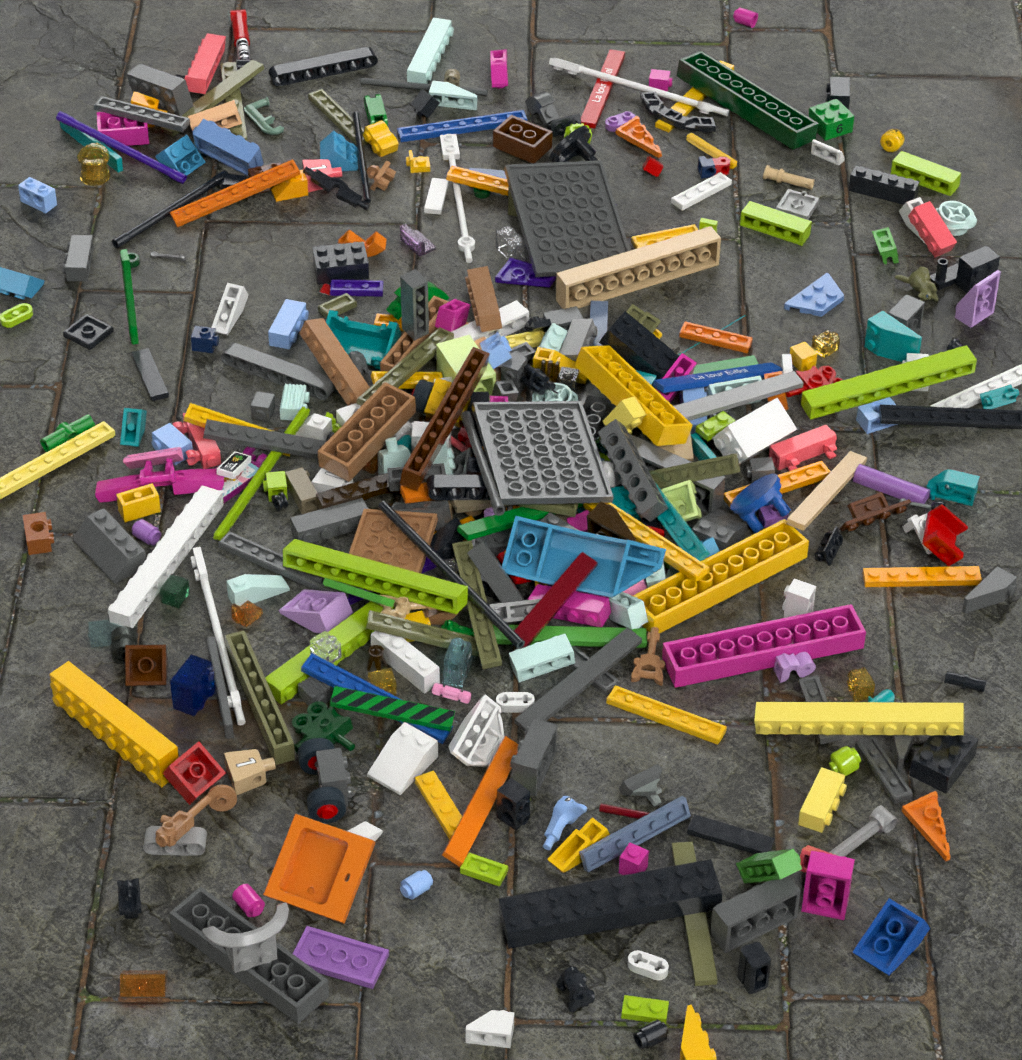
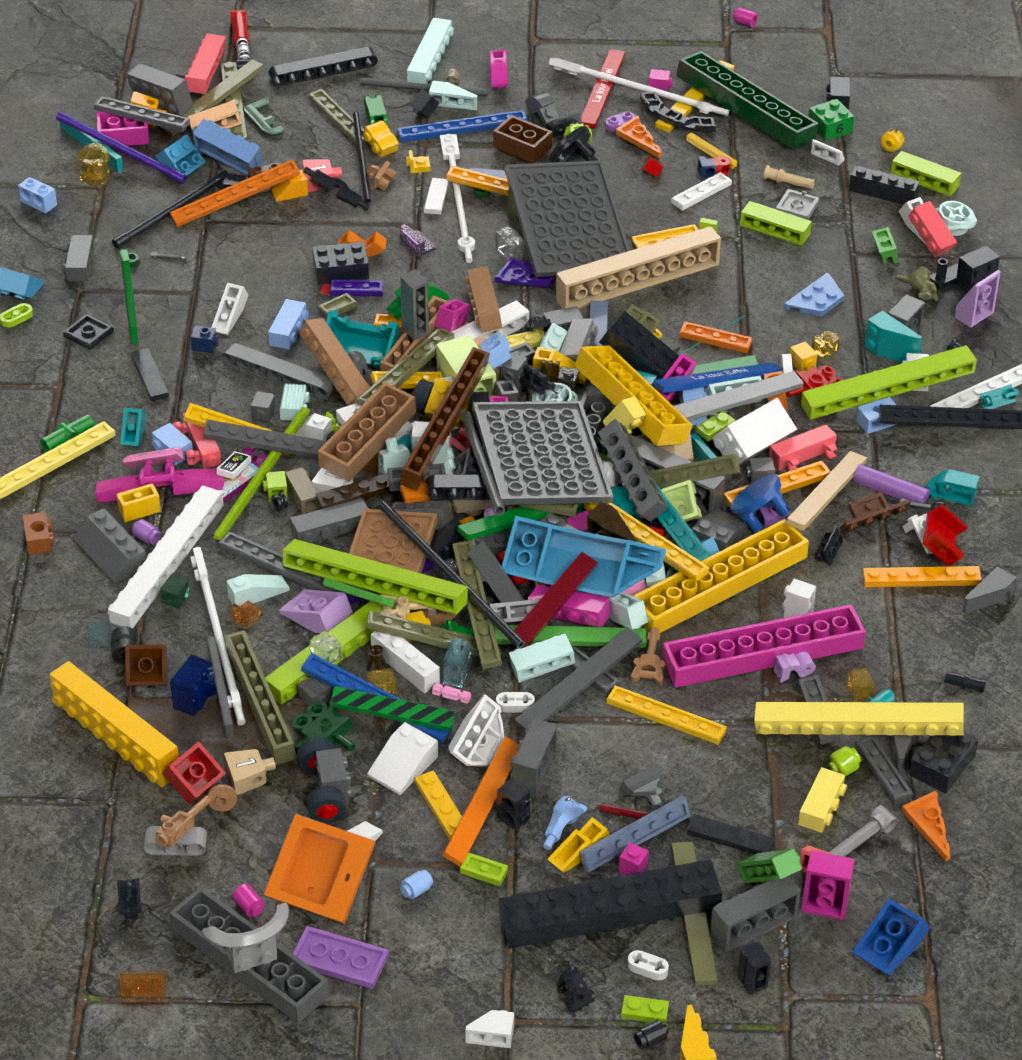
dark azure slope [320,131,358,171] -> none

